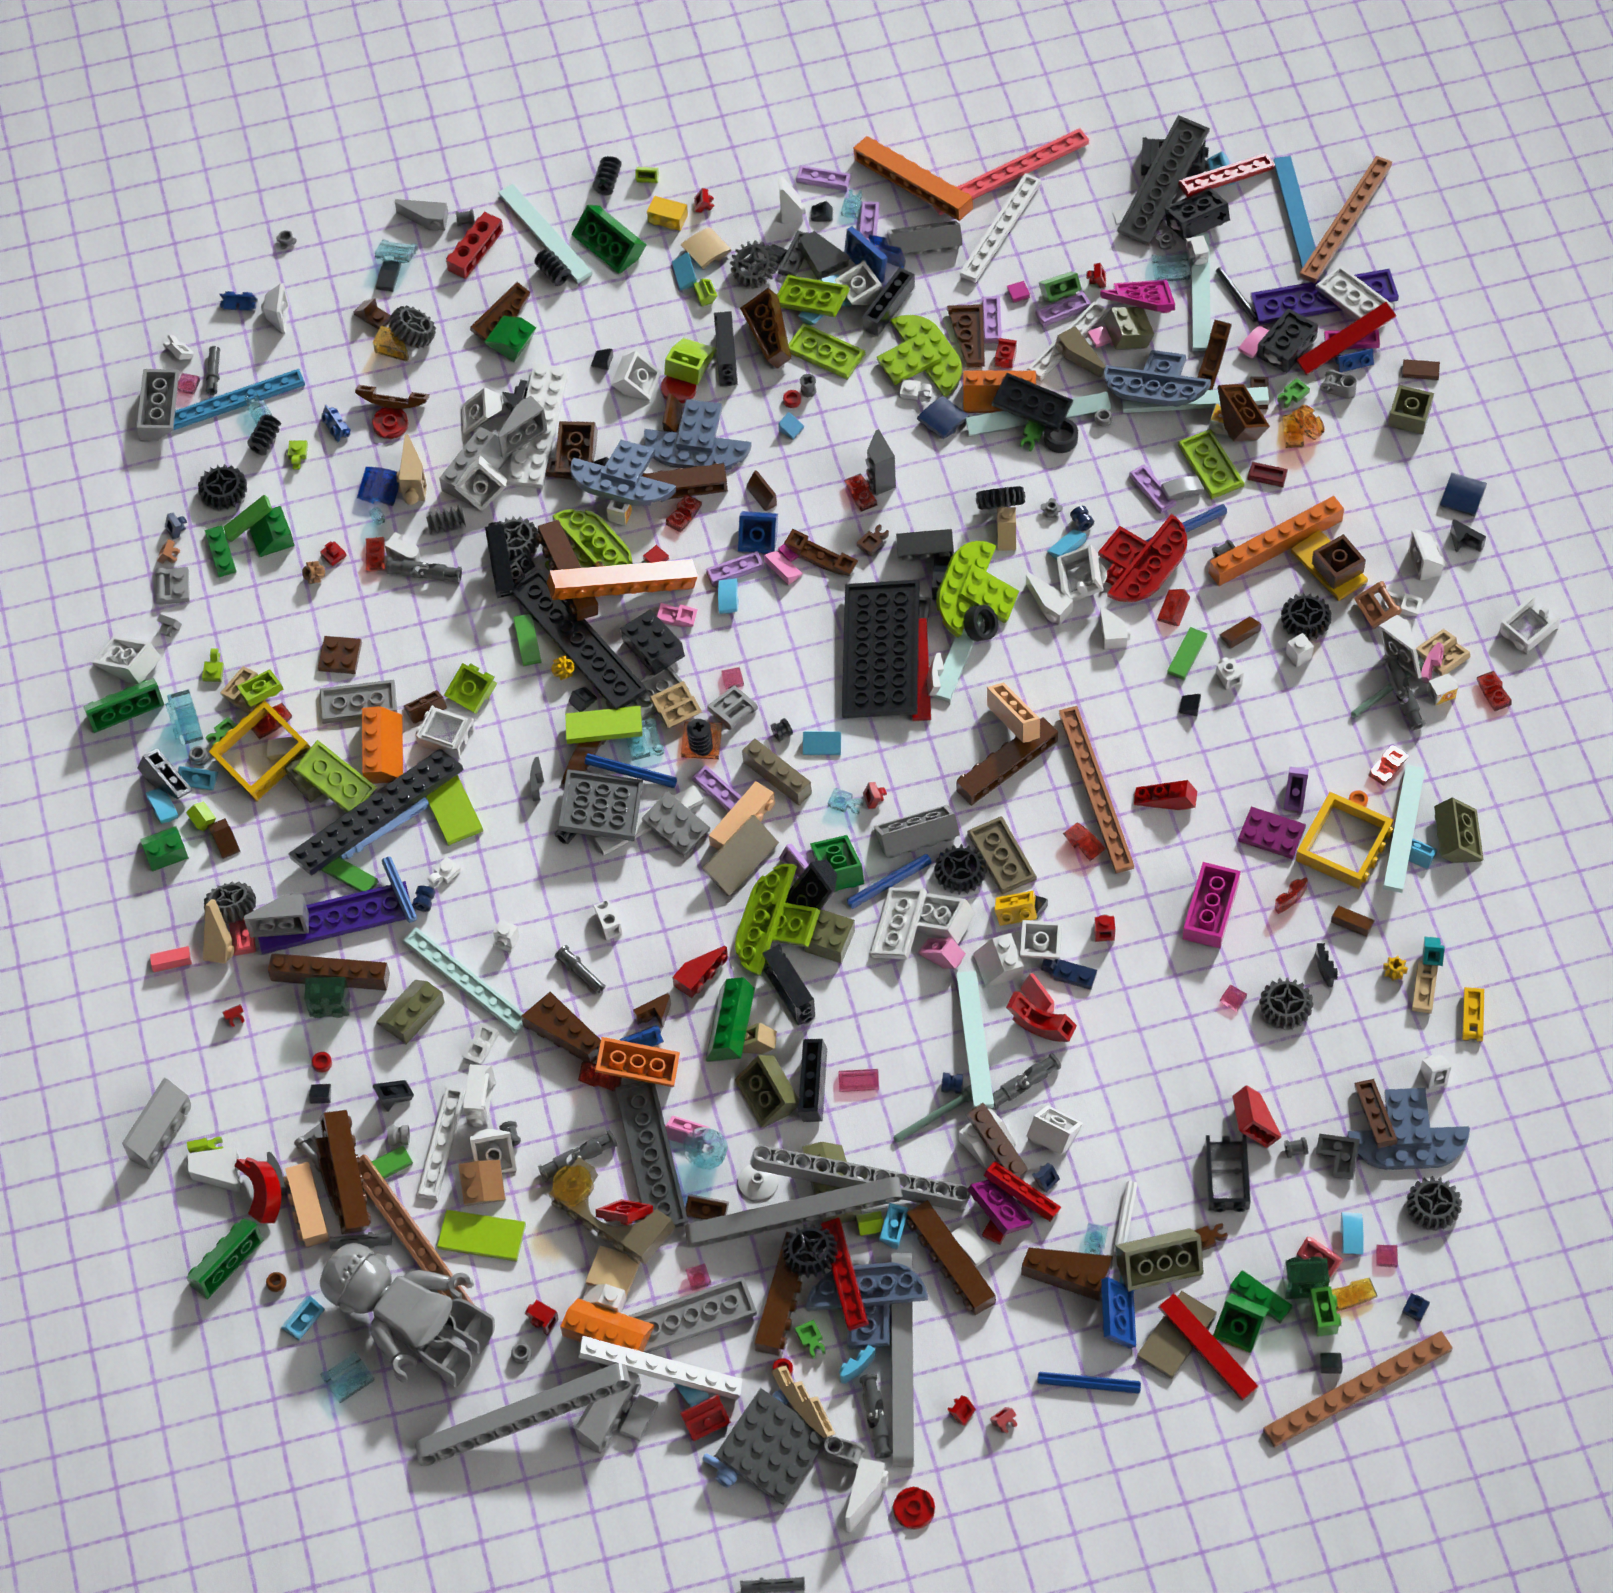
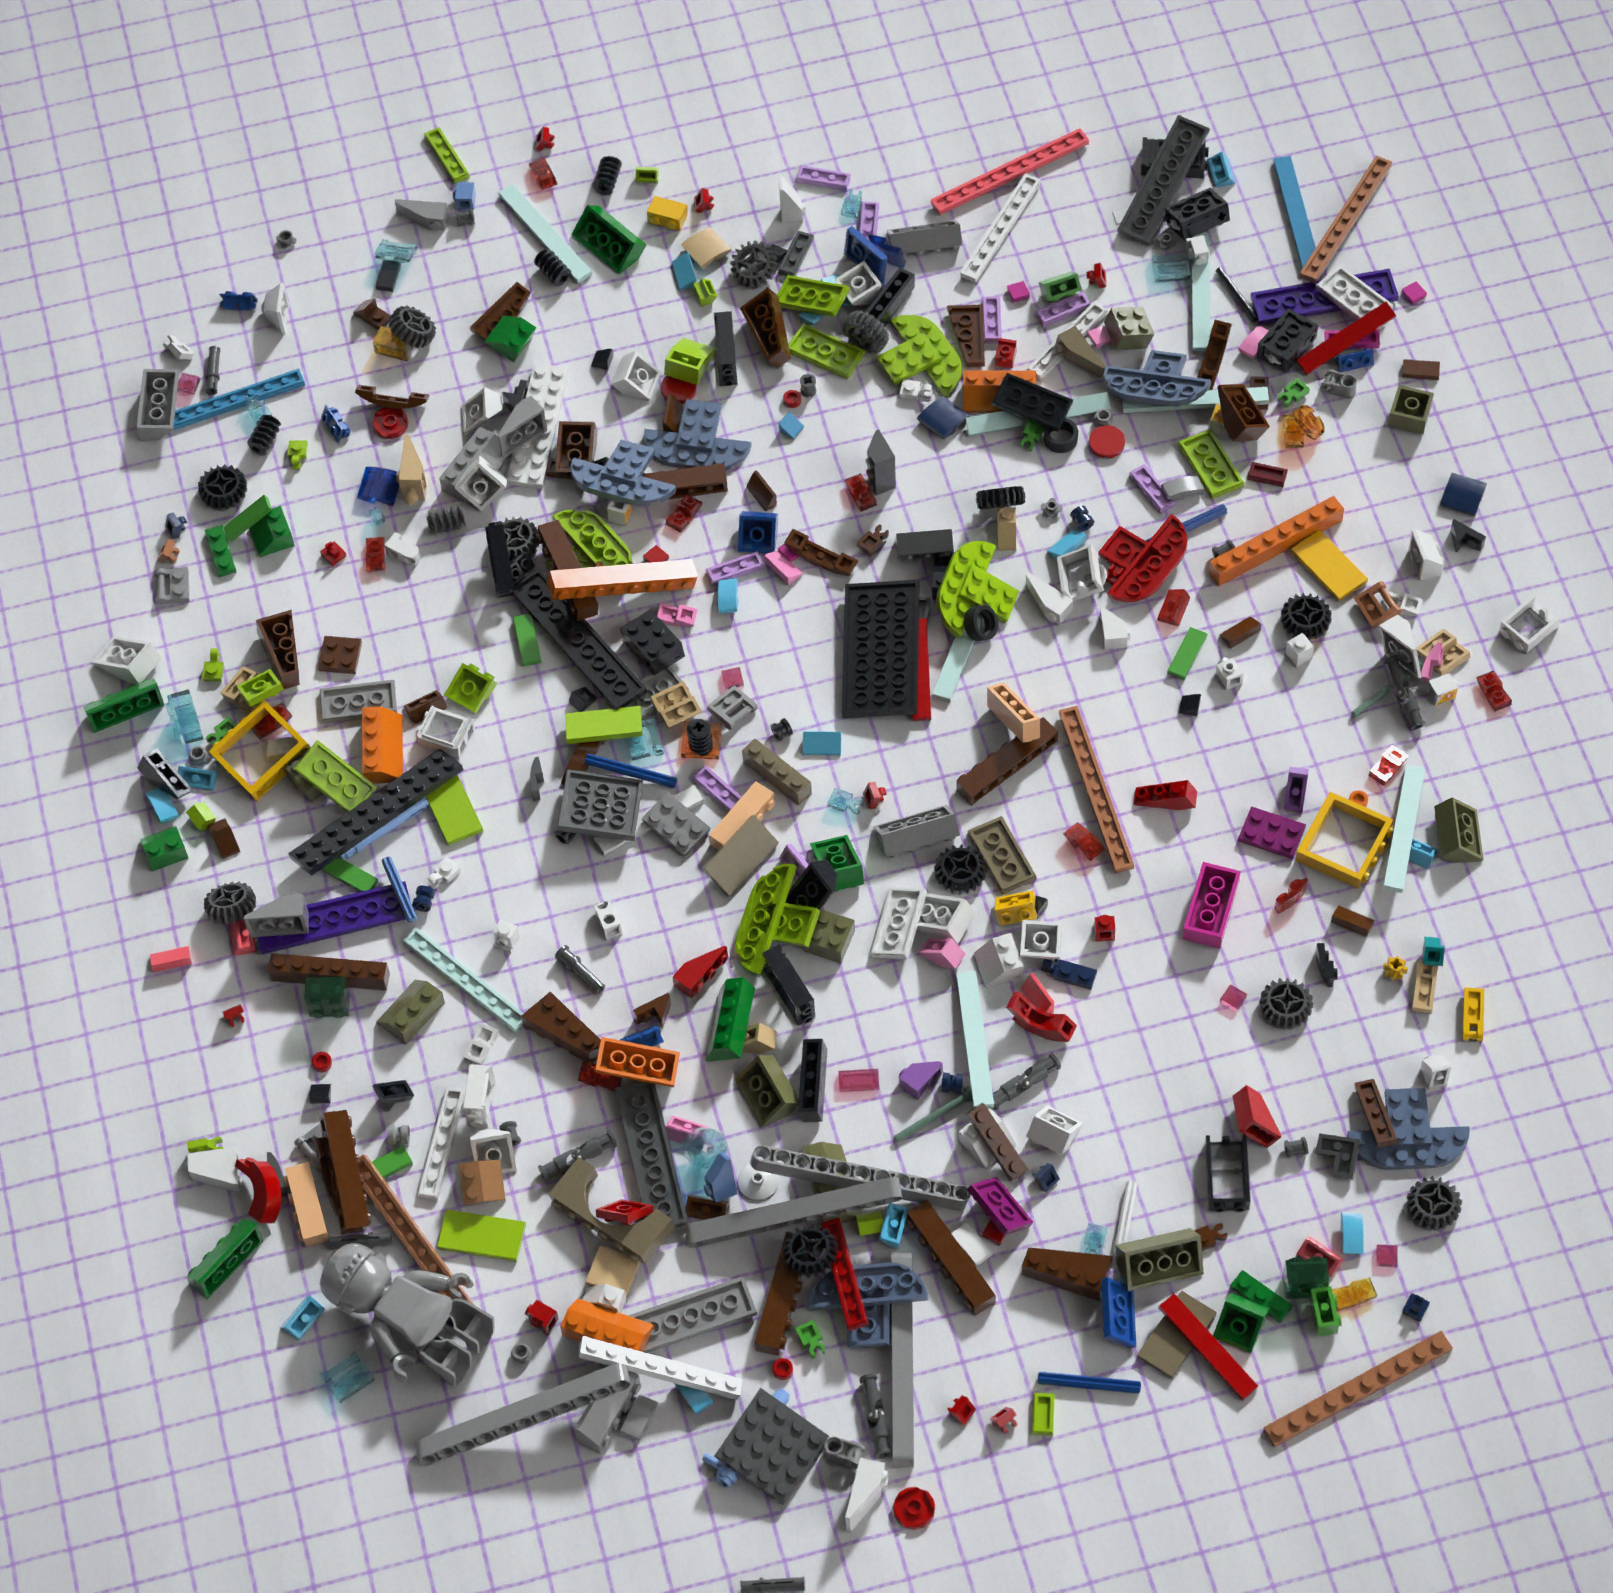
light grey slope [122,1078,191,1169] -> none
light grey tile [157,614,182,637] -> none
tan slope [203,899,234,964] -> none
dark orange plate [266,1272,287,1292] -> none
medium nougat gear [302,561,325,584] -> none
dark grey piece [386,557,462,583] -> none
red brick [446,211,504,279] -> none
yellow gear [551,656,575,680] -> none
clear yellow plate [552,1165,594,1207] -> none
red plate [680,1395,731,1441] -> none
clear pink plate [685,1263,711,1290] -> none
tan slope [771,1366,835,1438] -> none
dark grey slope [797,231,850,280] -> none
black slope [811,201,833,222] -> none
medium azure slope [839,1345,876,1384] -> none
blue axle [847,854,931,909] -> none
orange brick [853,136,973,221] -> none
white slope [927,653,944,696] -> none
red plate [983,1161,1061,1222] -> none
dark pink wing [1100,280,1175,313] -> none
tile [1178,153,1275,197] -> none
reddish brown brick [1312,534,1366,589] -> none
black slope [1320,1353,1343,1374] -> none
none -> reddish brown wedge [256,610,300,689]
none -> lime tile [424,127,470,184]
none -> medium blue brick [453,182,476,210]
none -> clear red slope [528,158,558,190]
none -> red tile [535,126,555,151]
none -> medium blue slope [704,1152,738,1202]
none -> dark grey gear [842,310,889,353]
none -> medium lavender slope [898,1061,943,1100]
none -> lime tile [1032,1393,1055,1436]
none -> red tile [1089,425,1125,458]
none -> dark pink tile [1401,281,1427,304]

